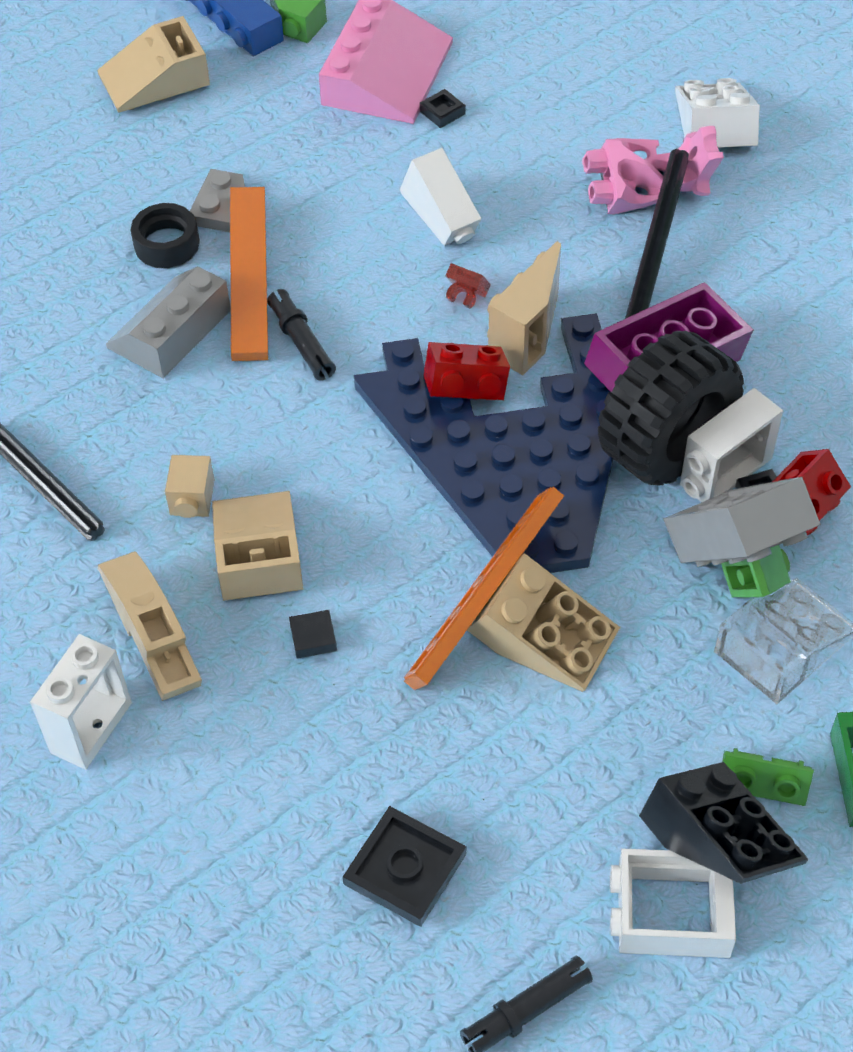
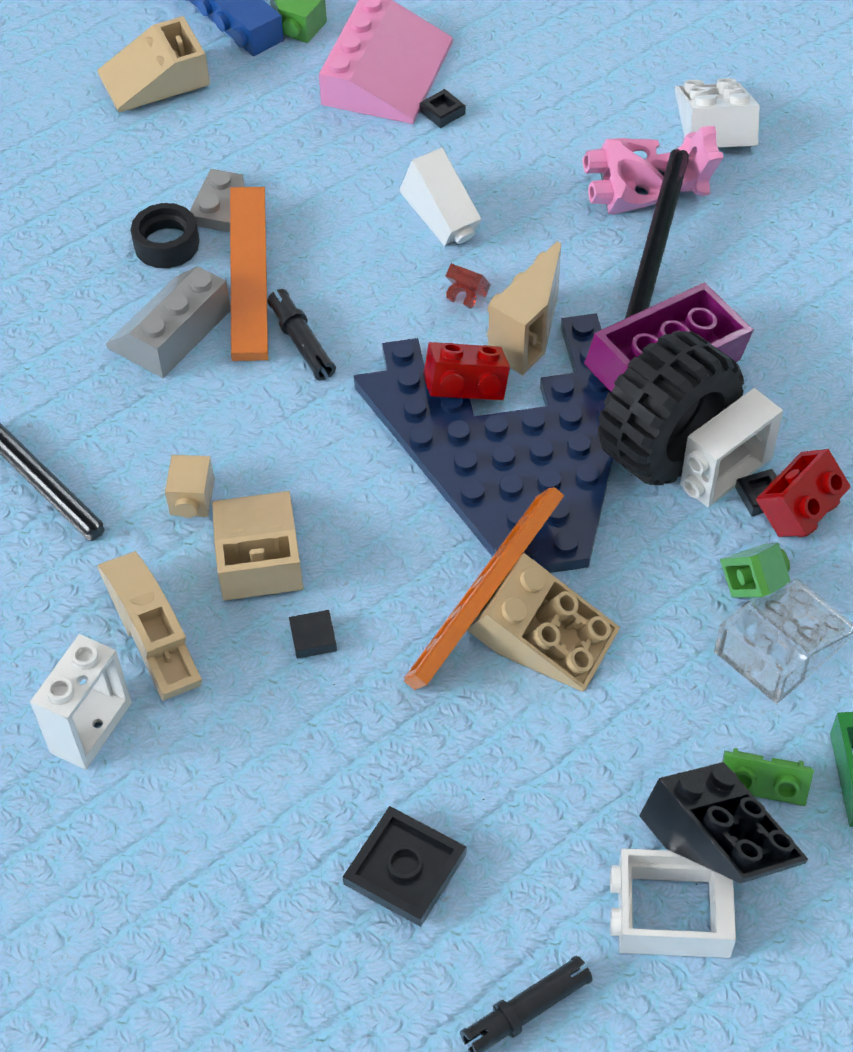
light grey brick [663,477,821,567] -> none

